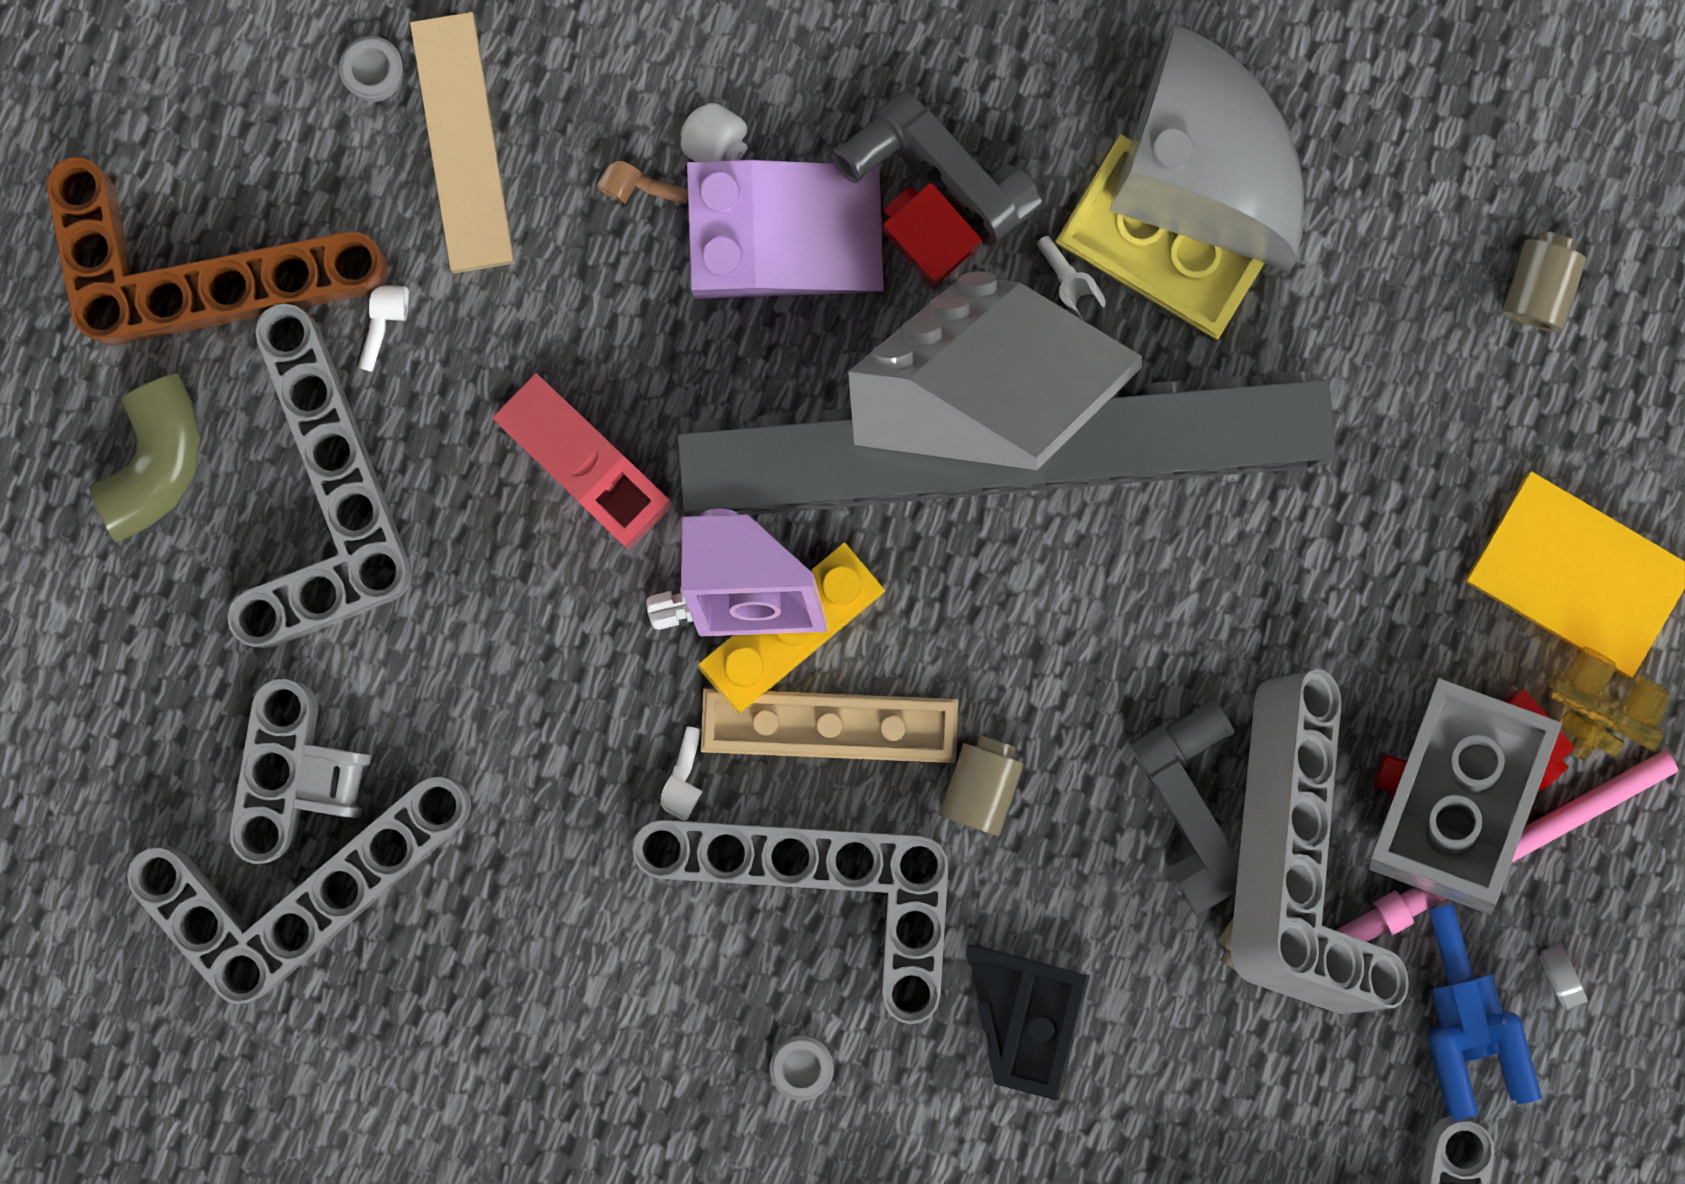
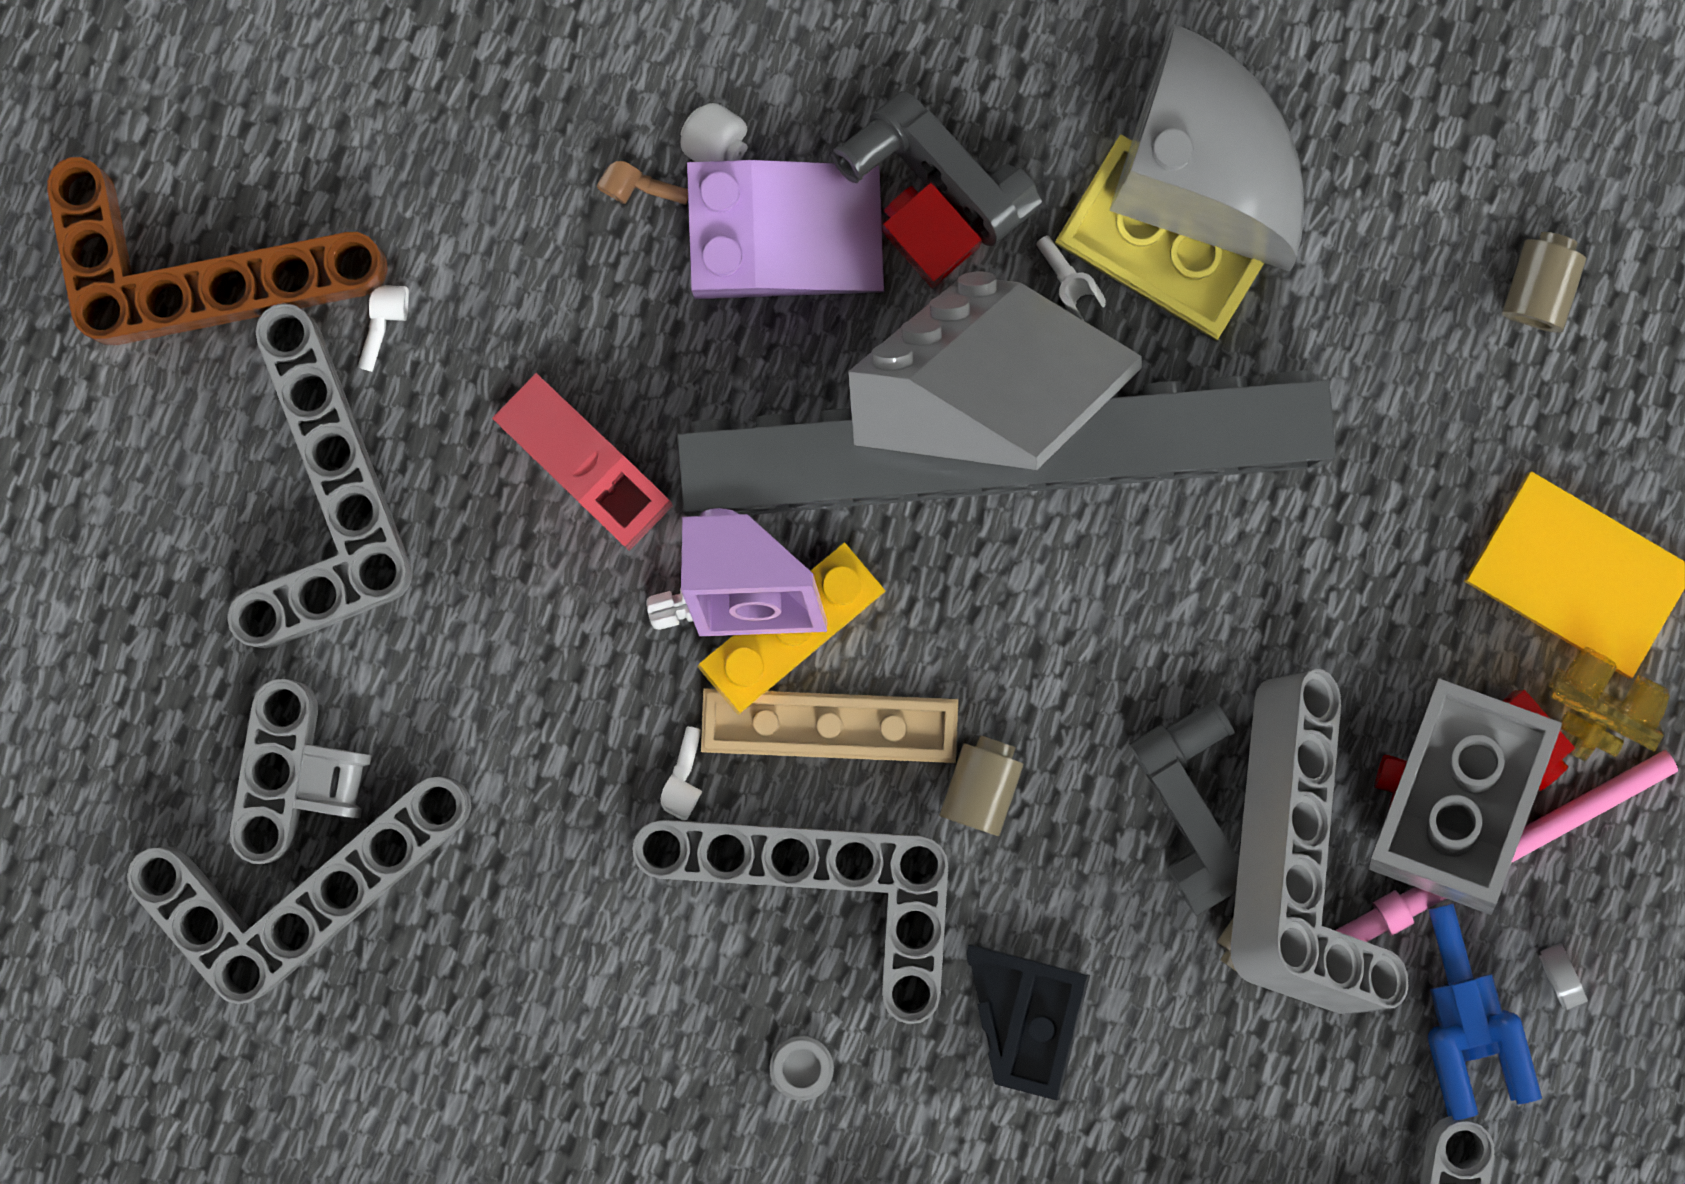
olive cylinder [88,374,201,543] -> none
light grey tile [339,36,404,102] -> none
tan tile [410,12,515,274] -> none

